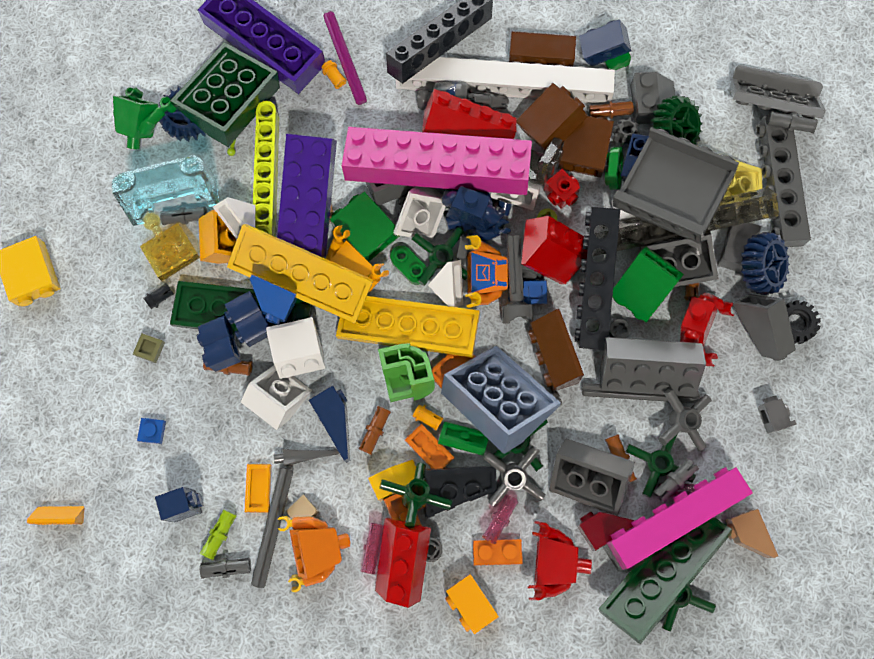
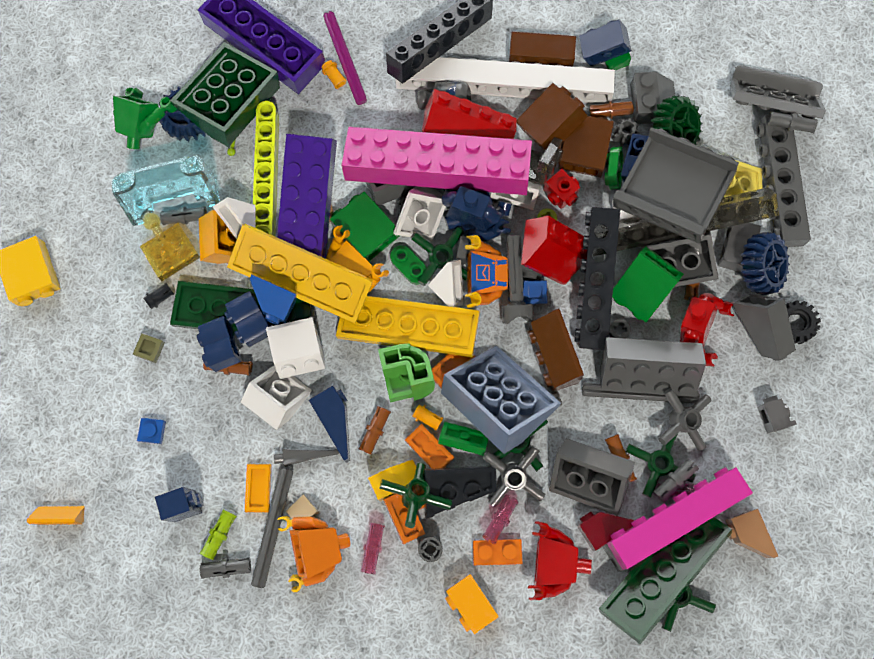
red slope [375,518,431,608] -> none
dark grey pin [468,92,509,110] -> none

